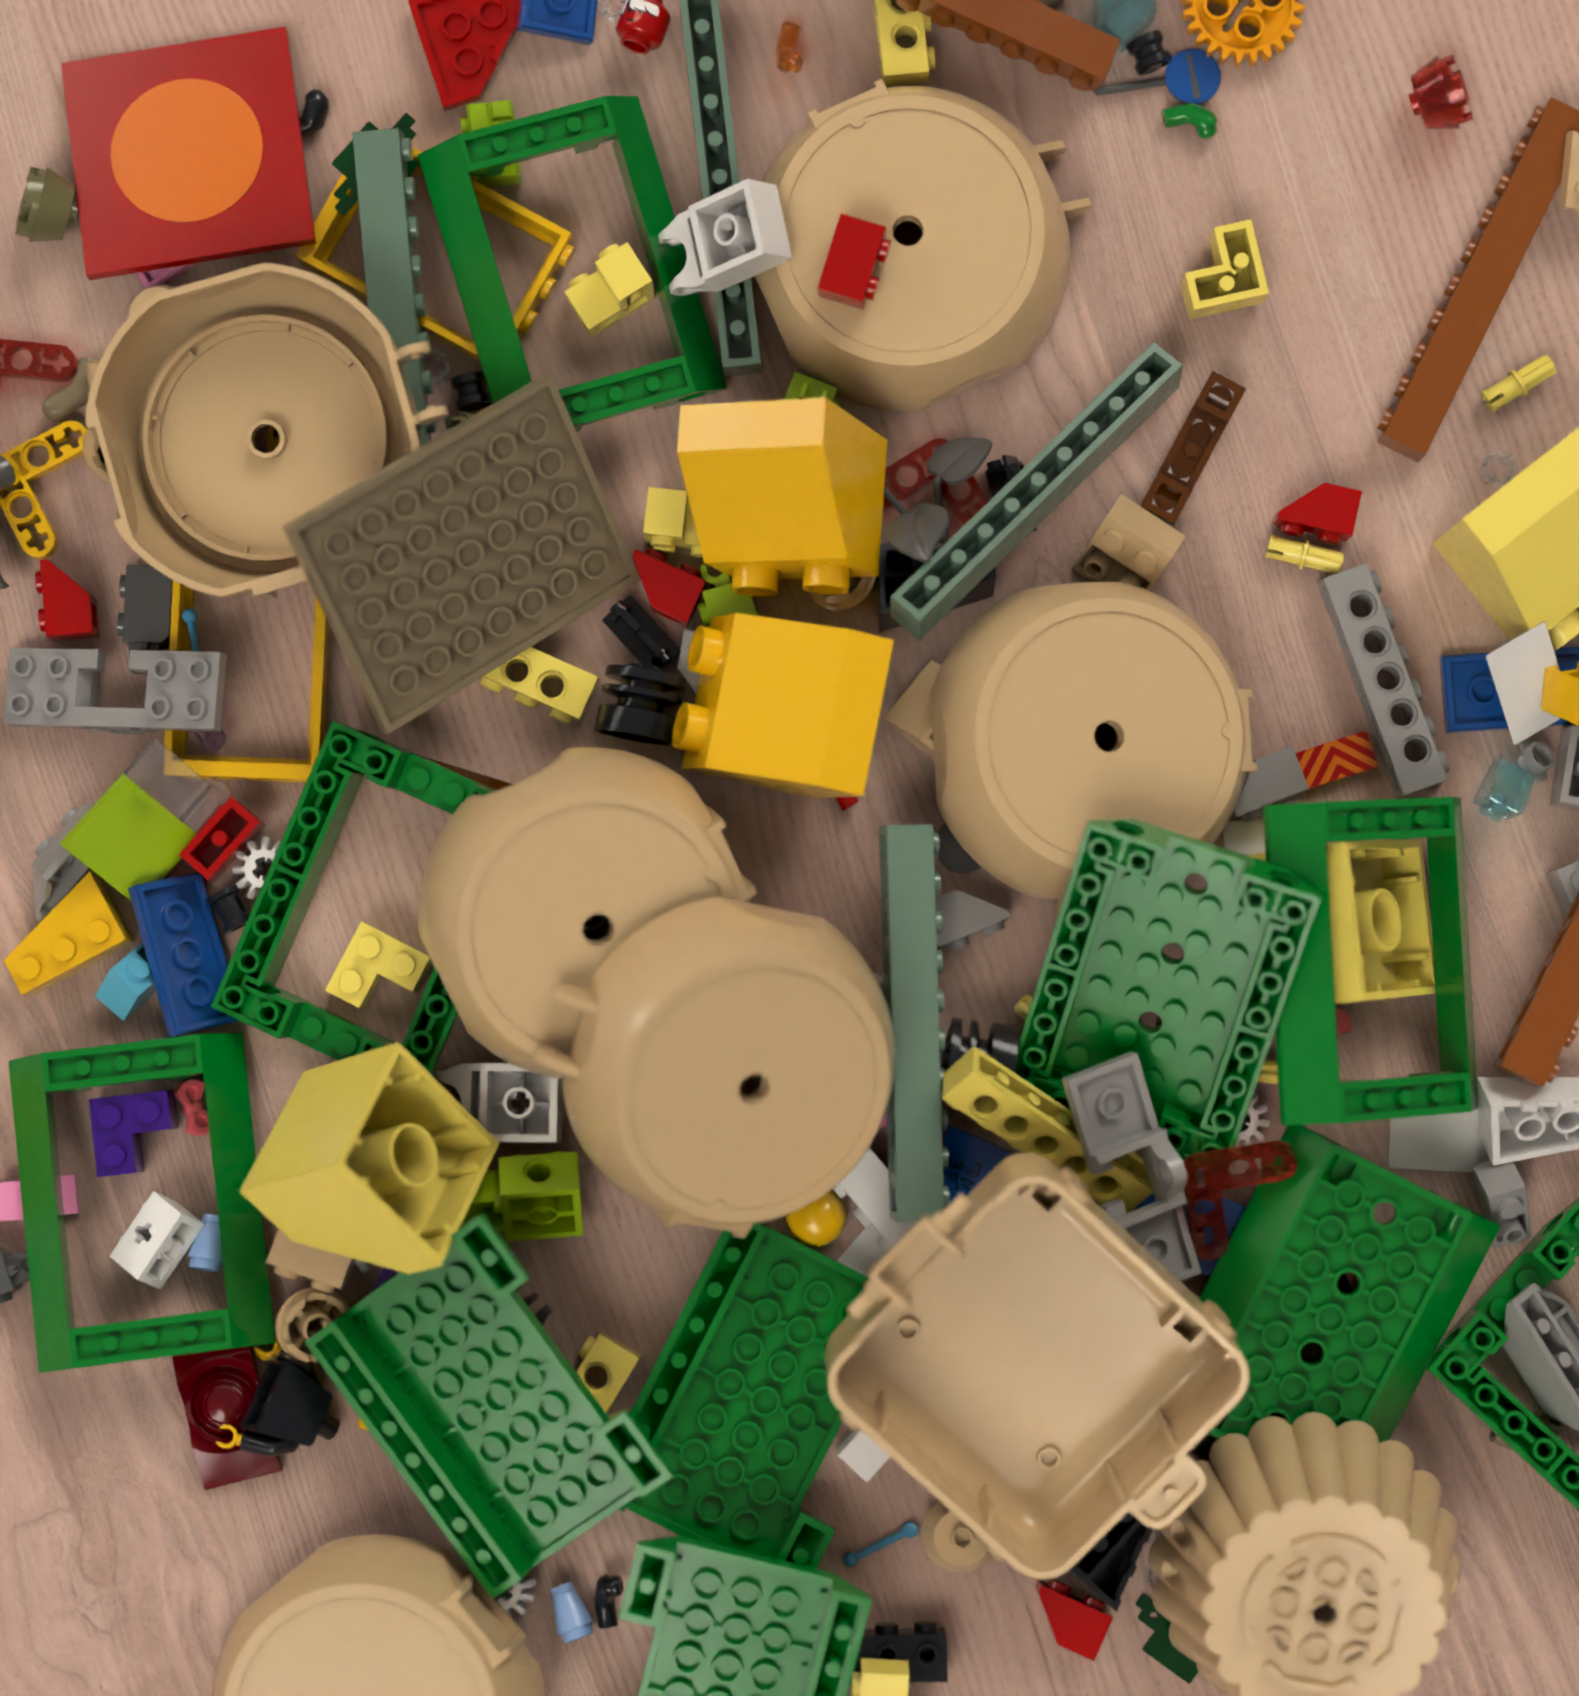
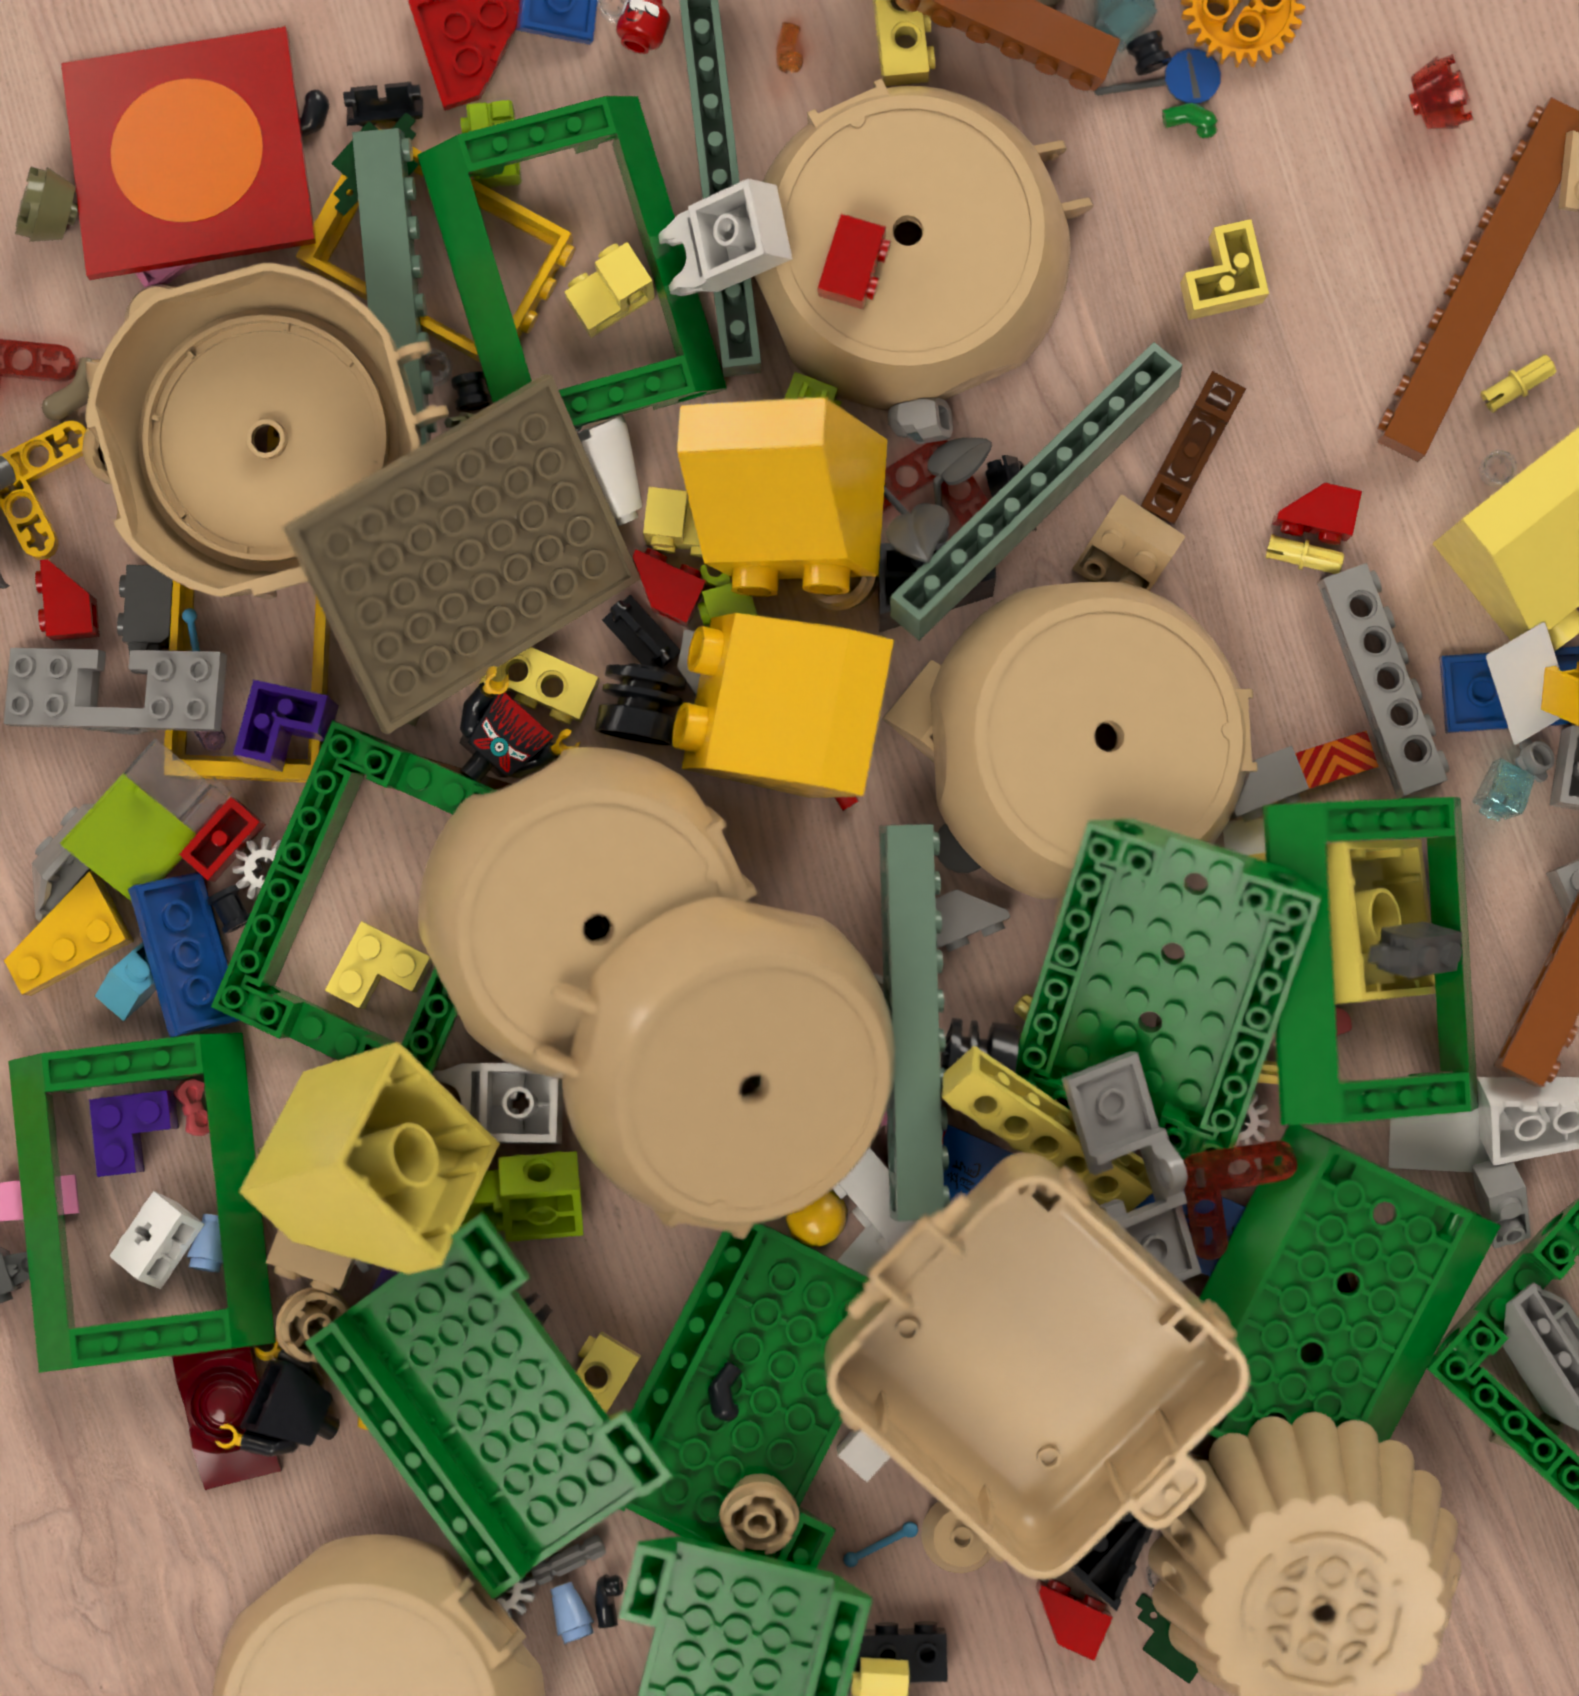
none -> dark purple brick [233,679,339,772]
none -> black hinge [343,81,423,127]
none -> torso [459,666,580,783]
none -> light grey axle [531,1535,606,1585]
none -> white cone [577,414,642,526]
none -> black arm [707,1360,743,1422]
none -> tan cone [720,1474,799,1554]
none -> light grey rock [888,398,953,445]
none -> dark grey hinge [1368,922,1462,978]

